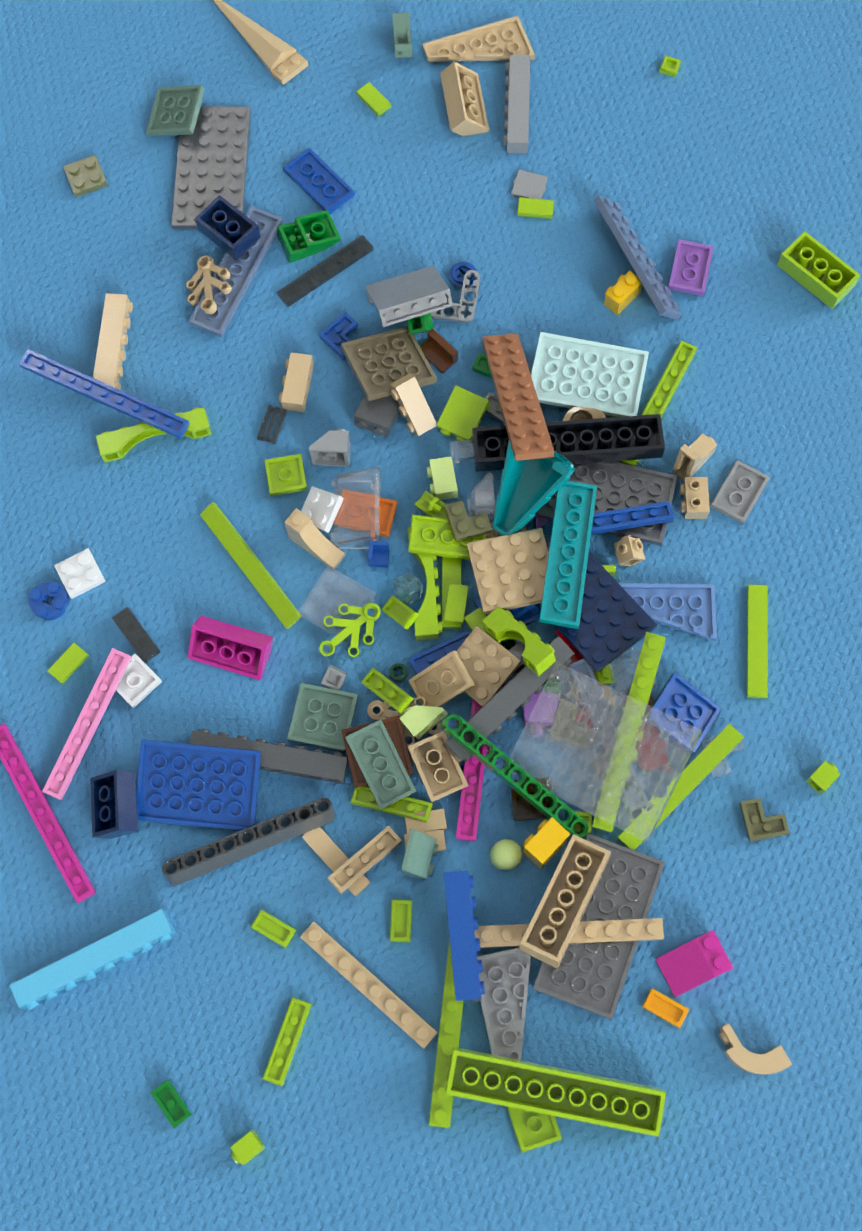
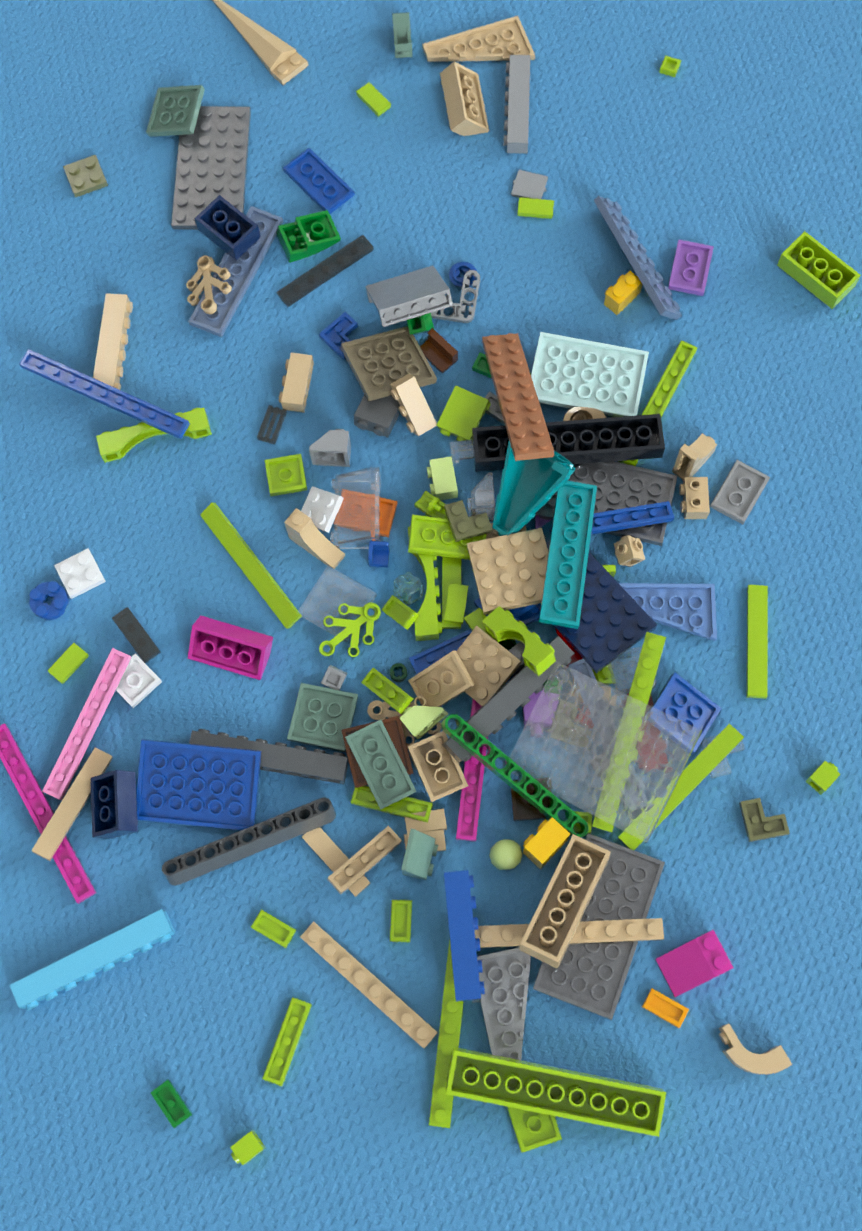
none -> tan tile [31,747,113,861]

